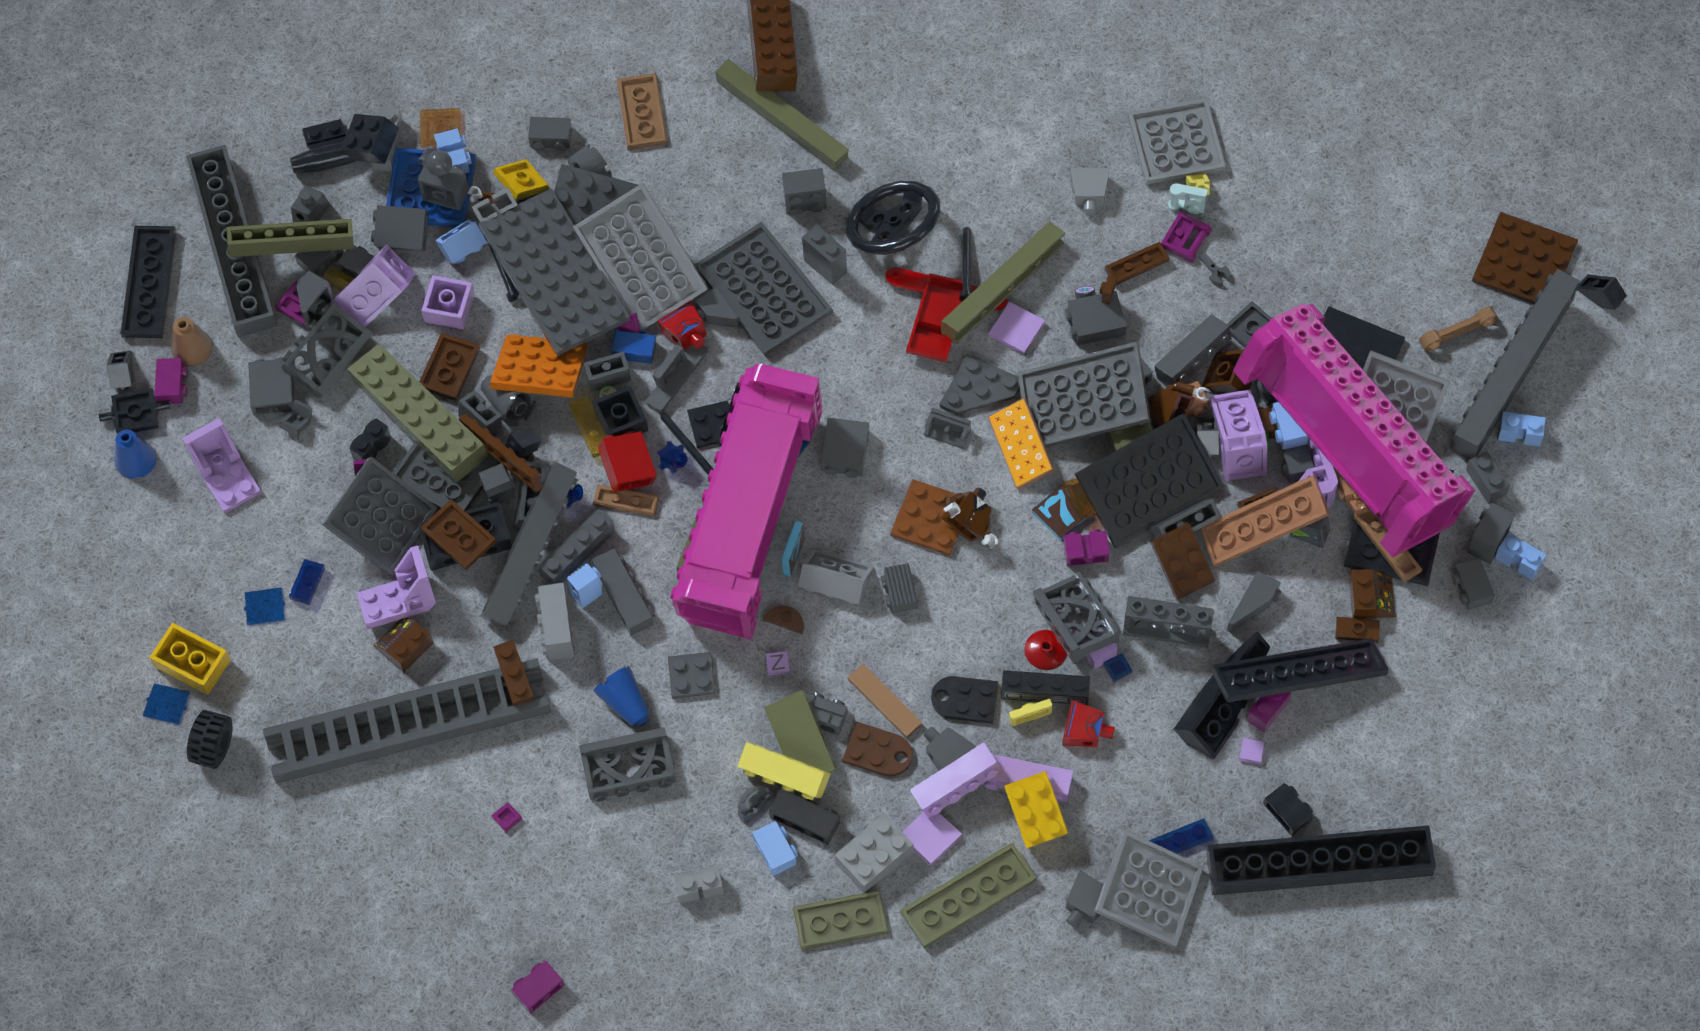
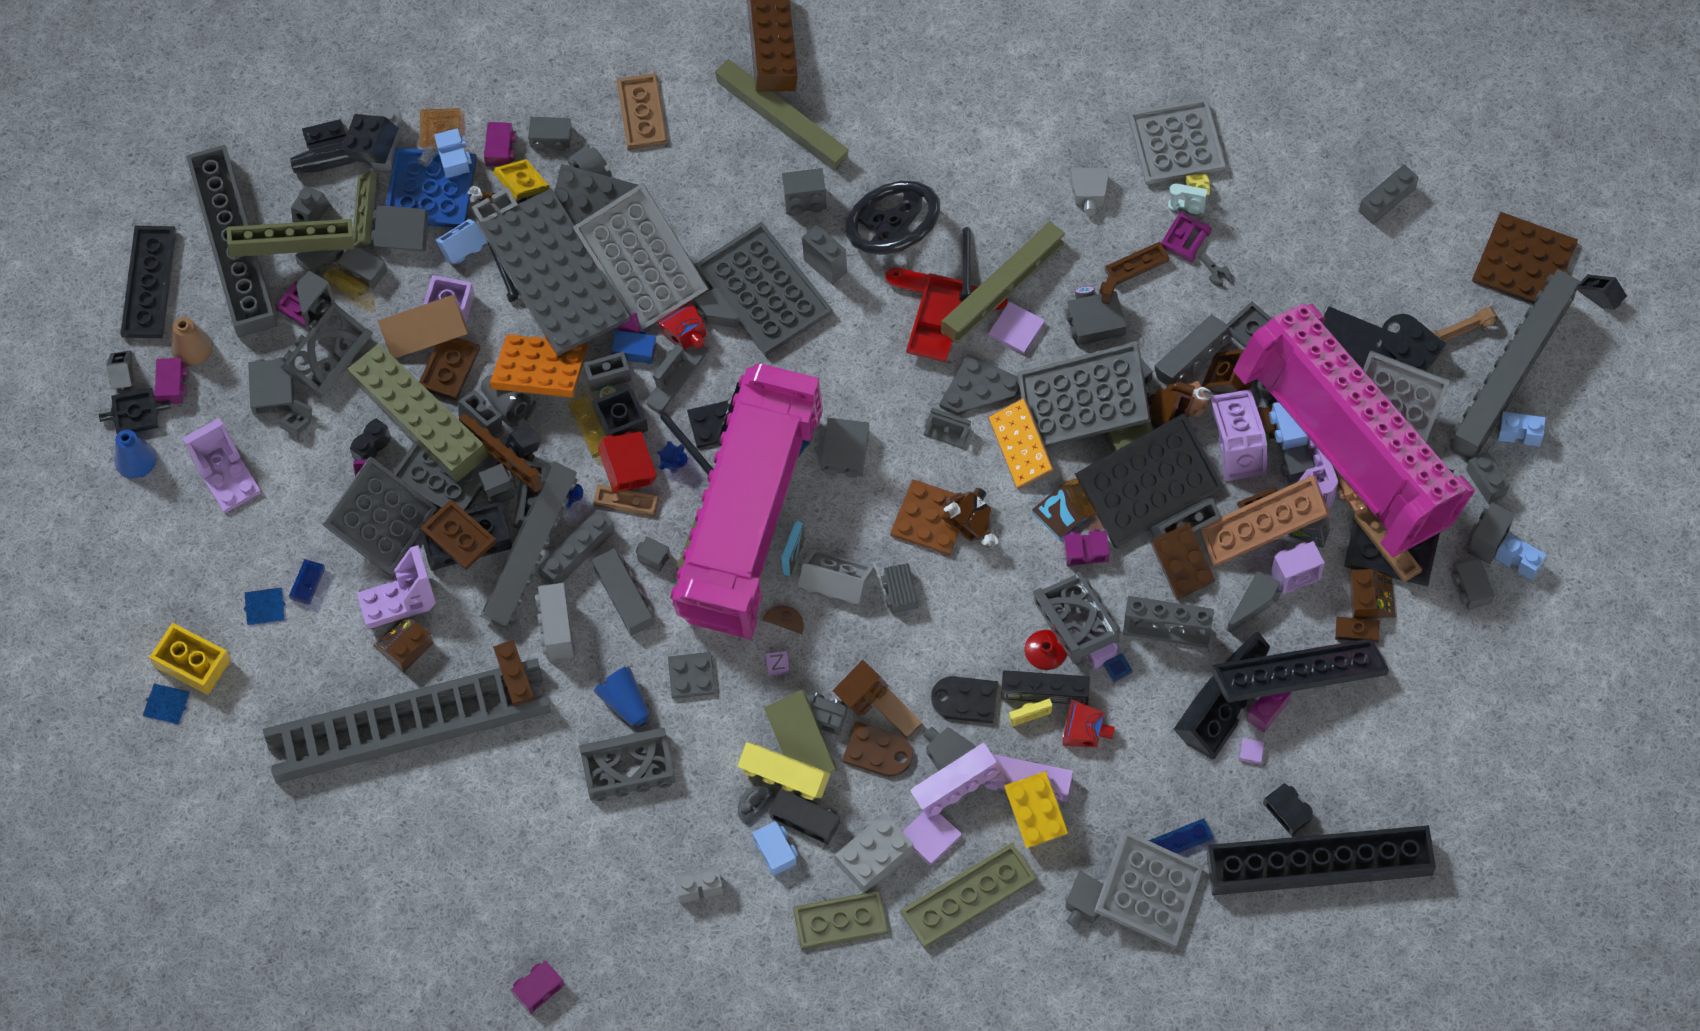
black tyre [187,710,233,769] -> none
lavender bracket [330,244,416,327] -> none
dark grey brick [418,150,469,211] -> none
magenta tile [491,802,522,833] -> none
light blue brick [567,564,603,609] -> none
dark grey slope [1197,417,1219,457] -> none
none -> olive plate [353,170,377,248]
none -> medium nougat tile [378,294,469,358]
none -> magenta brick [484,122,517,167]
none -> dark grey brick [636,537,670,572]
none -> reddish brown brick [833,659,889,717]
none -> lavender brick [1271,541,1325,595]
none -> dark grey brick [1359,164,1419,225]
none -> black plate [1381,314,1448,371]

